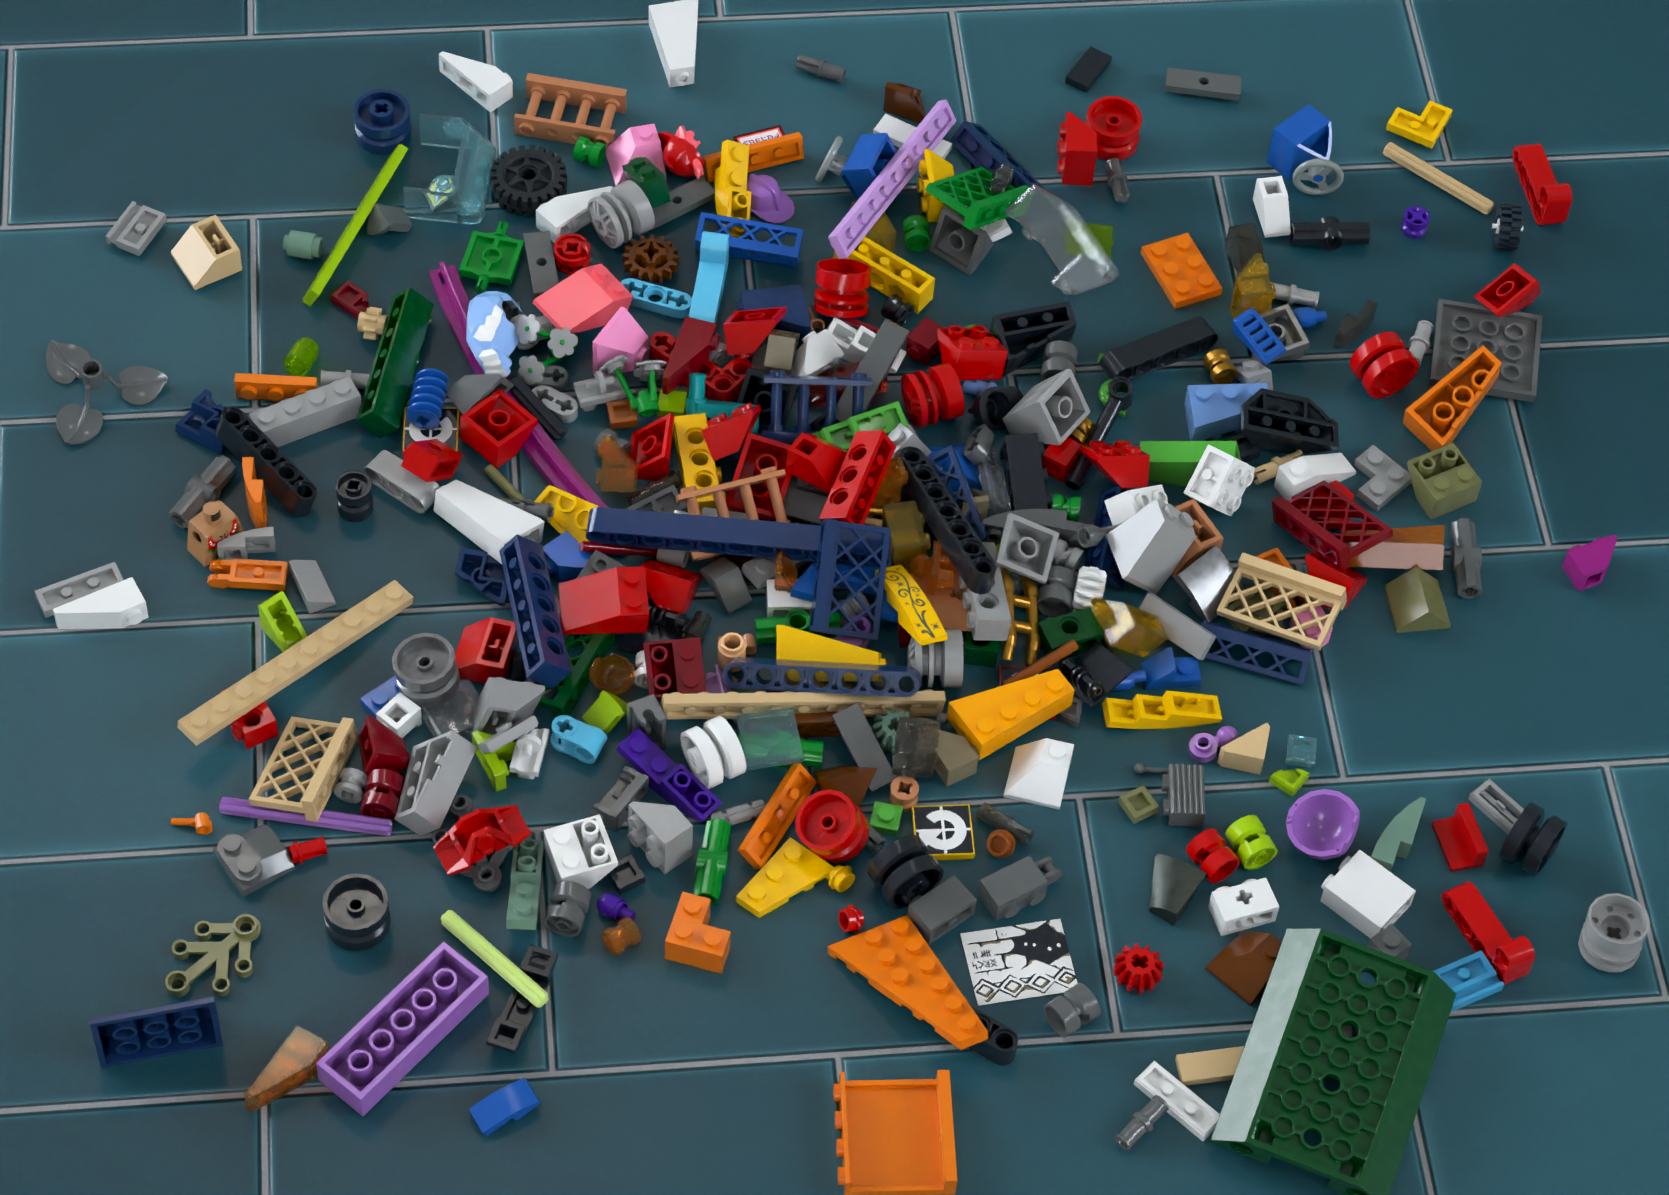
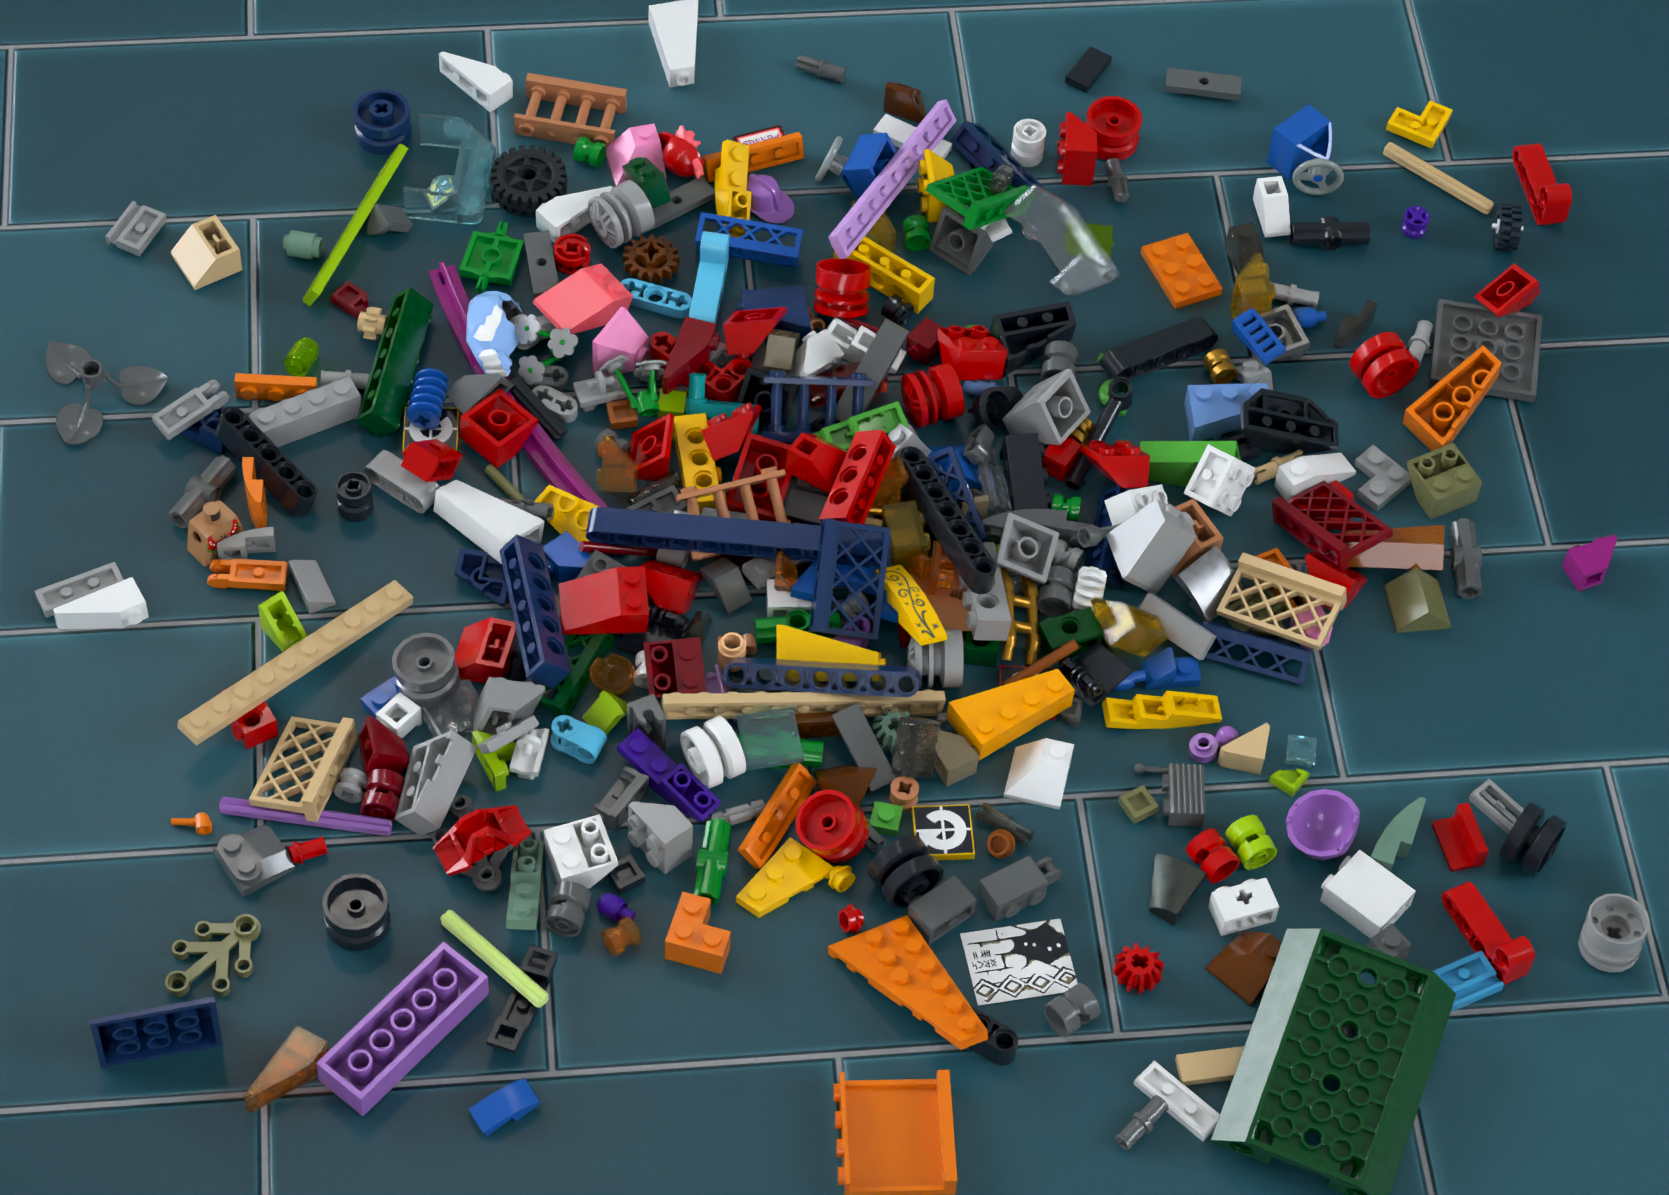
none -> light grey hinge [151,379,230,441]
none -> white wheel [1011,119,1046,167]

